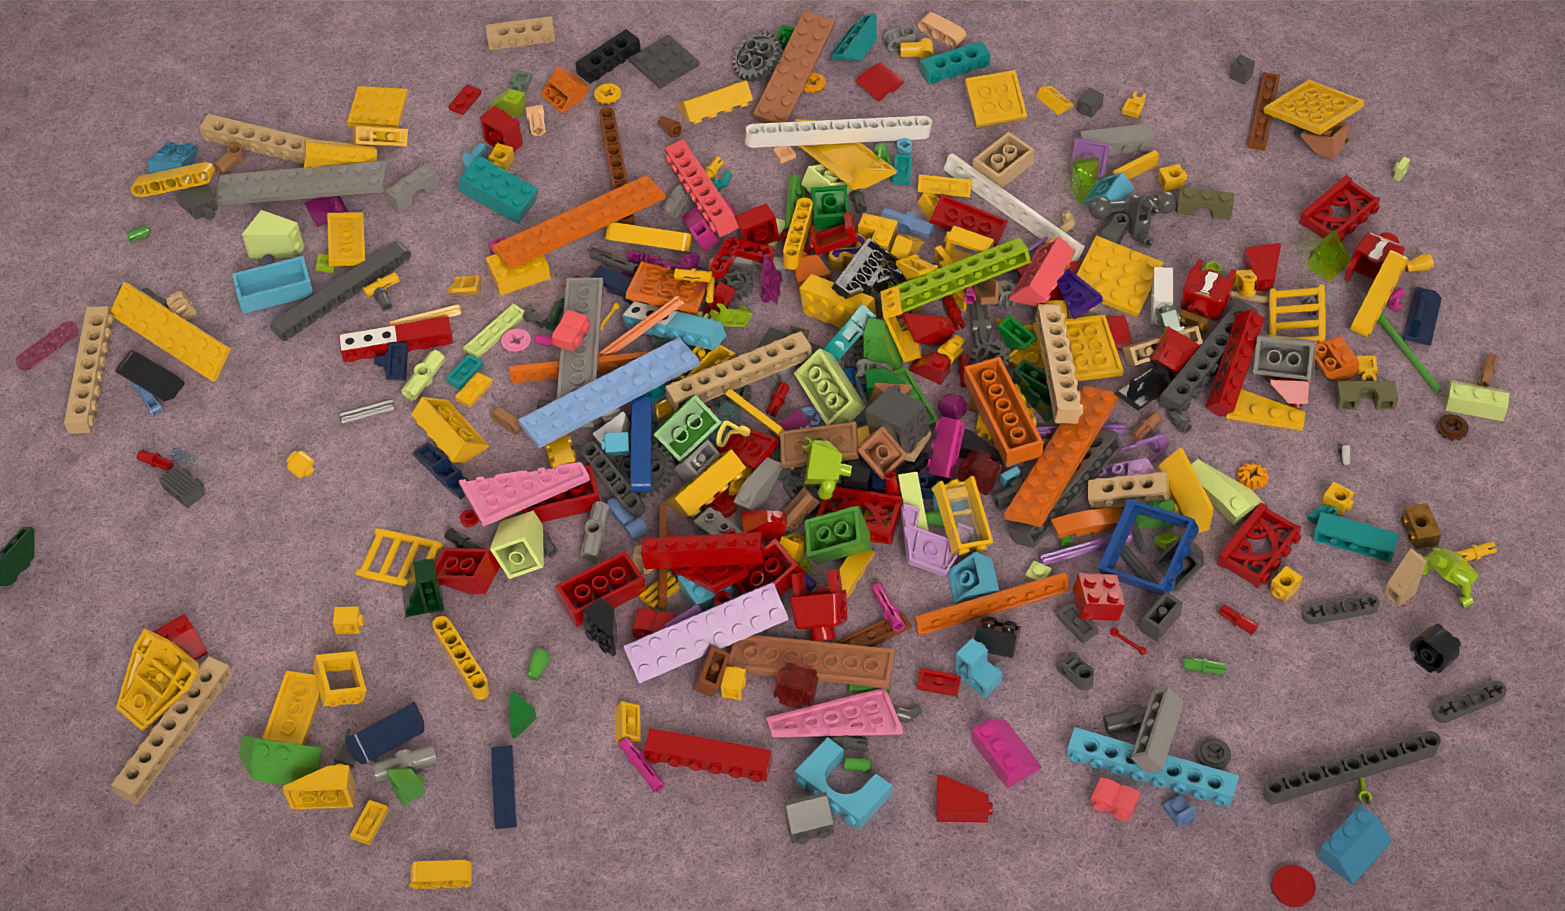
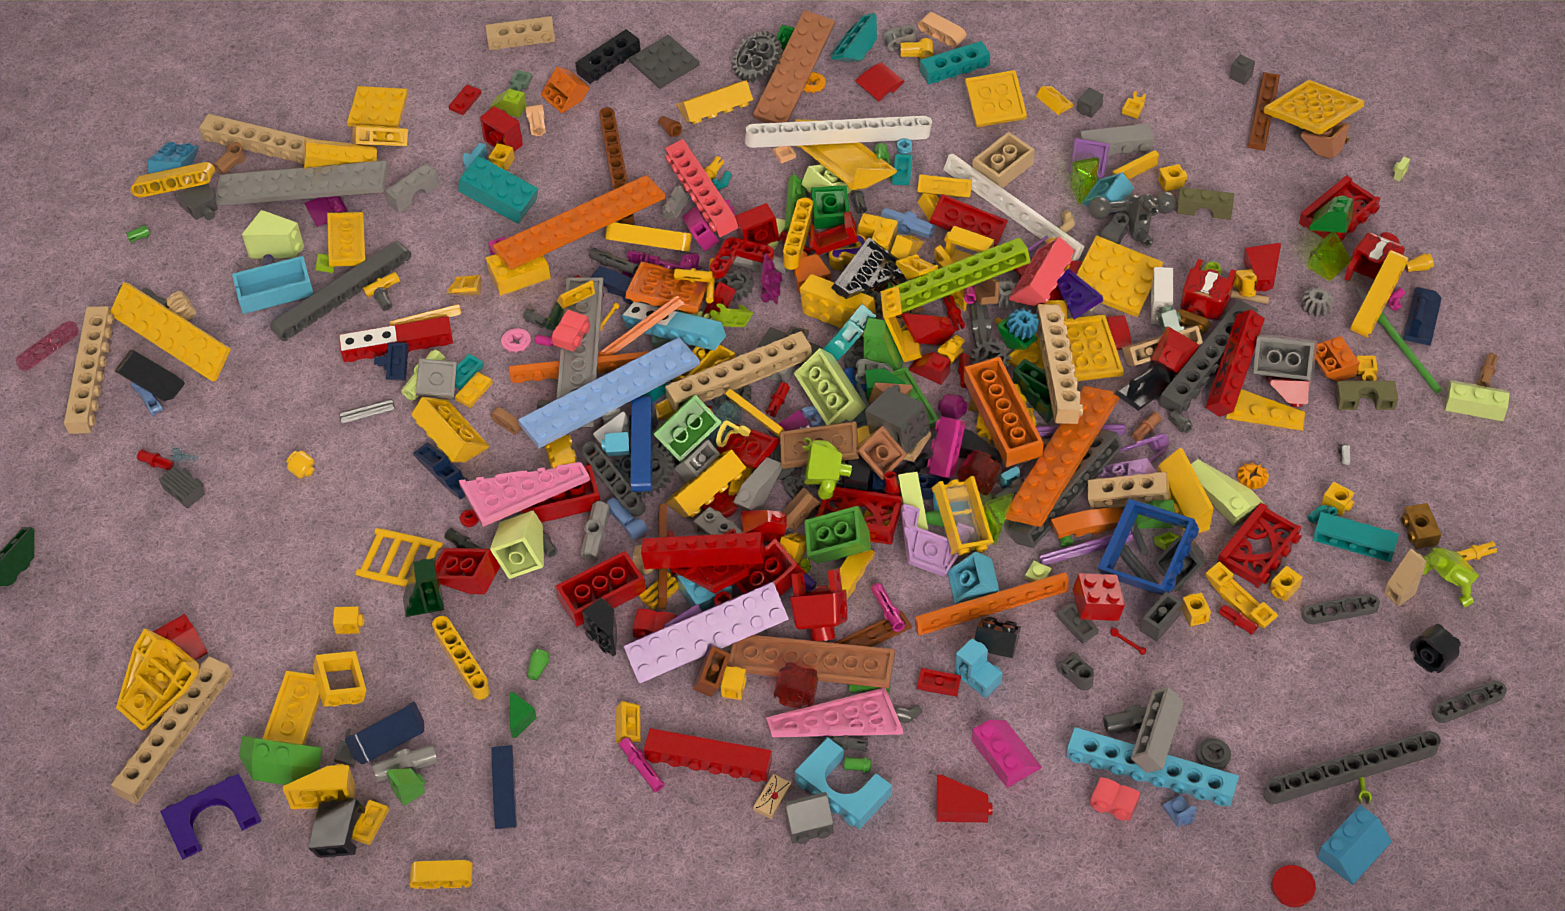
yellowish green tile [463,303,525,358] -> none
yellow gear [594,83,621,105] -> none
bright green axle [1184,656,1226,675] -> none
yellow bar [1269,284,1326,343] -> none
reddish brown gear [1437,414,1469,441] -> none
none -> dark purple arch [160,773,262,860]
none -> panel [308,798,365,858]
none -> light grey tile [416,358,457,399]
none -> yellow slope [557,280,595,309]
none -> tan tile [753,774,792,819]
none -> clear neon green slope [984,493,1014,545]
none -> dark azure gear [1007,307,1039,340]
none -> yellow brick [1182,592,1211,627]
none -> yellow slope [1205,562,1278,629]
none -> green slope [1309,196,1353,233]

